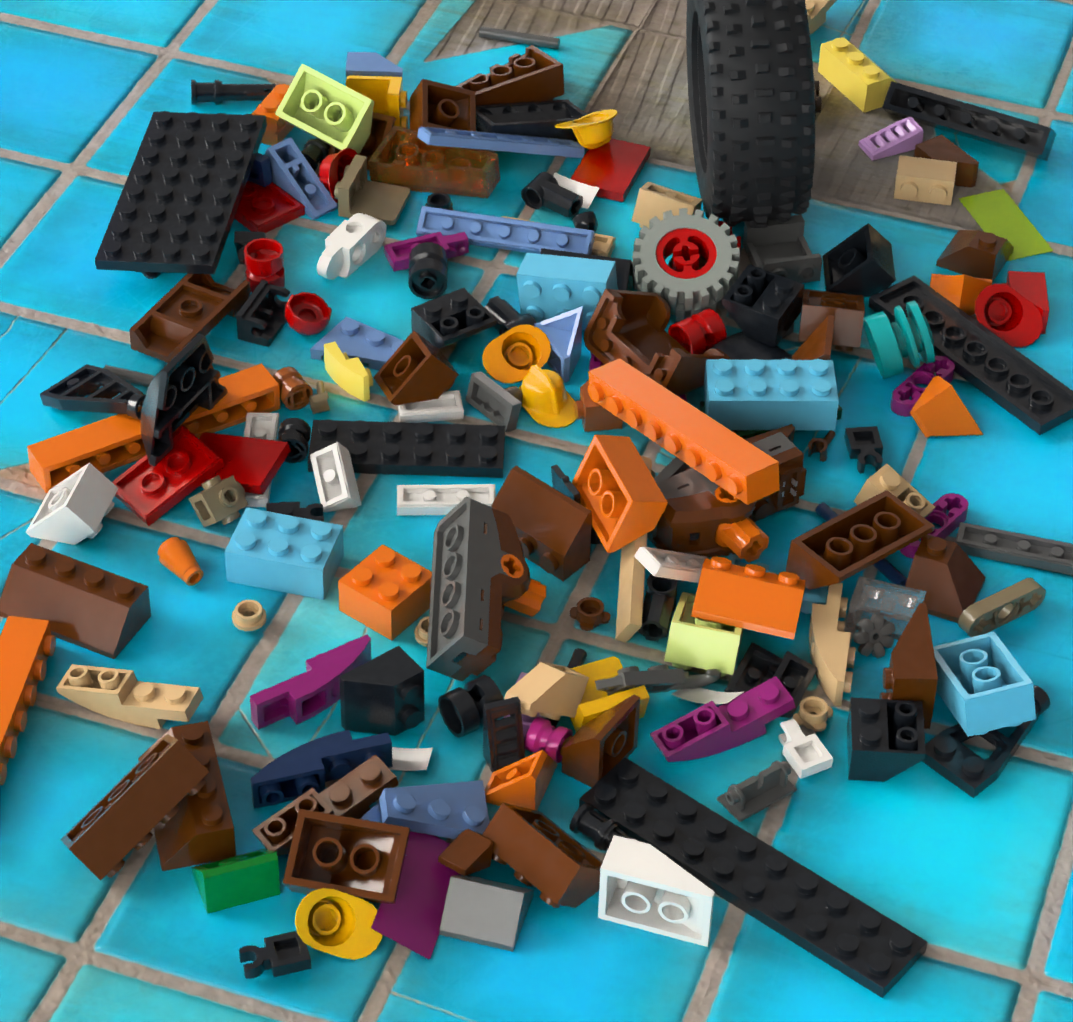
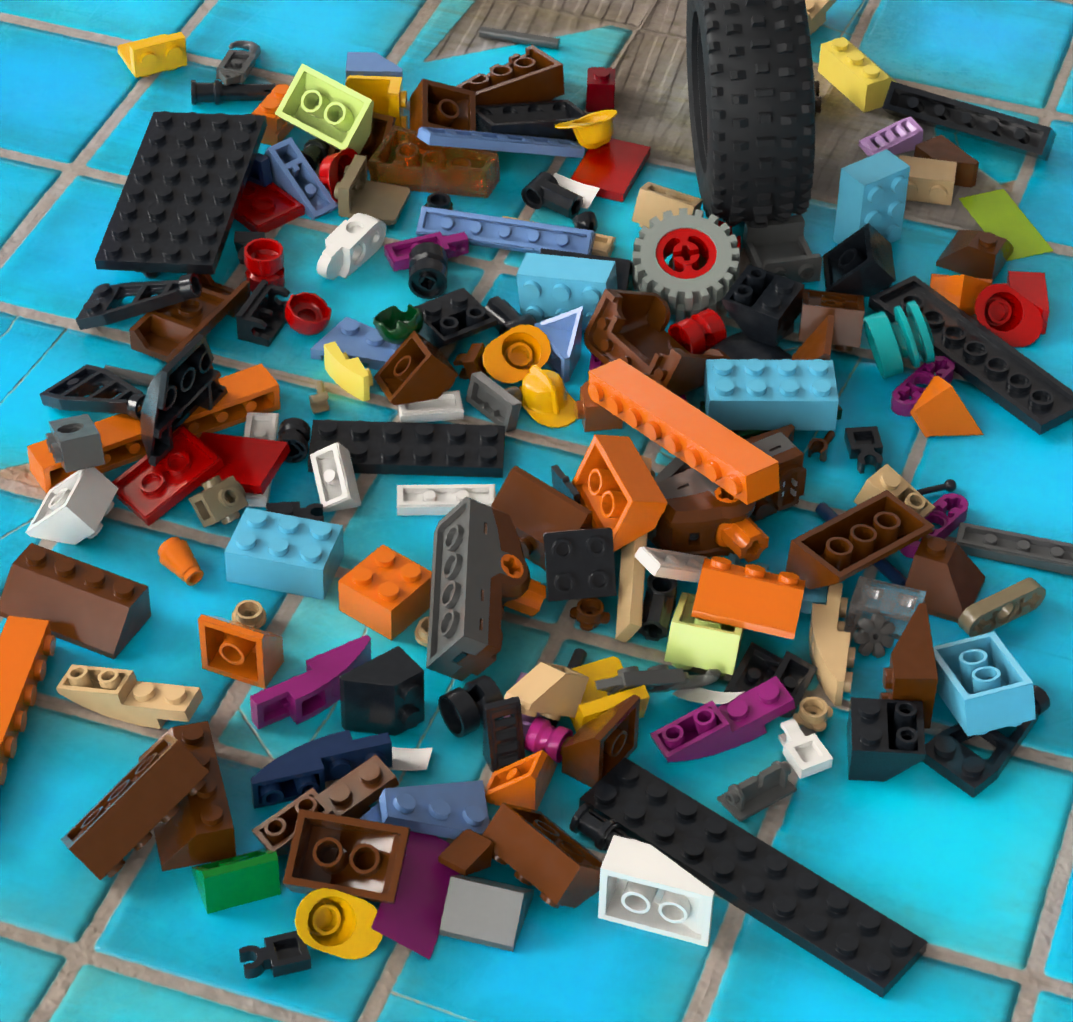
dark orange wheel [273,366,313,410] -> none
none -> dark grey brick [45,413,105,473]
none -> black plate [76,273,202,330]
none -> yellow bracket [117,32,187,78]
none -> orange slope [198,614,284,689]
none -> dark grey plate [216,40,261,86]
none -> dark green hair [373,304,424,344]
none -> reddish brown tile [453,343,489,380]
none -> black bracket [543,527,617,602]
none -> dark red brick [586,67,616,112]
none -> medium azure brick [833,149,910,244]
none -> black hinge [917,479,957,495]

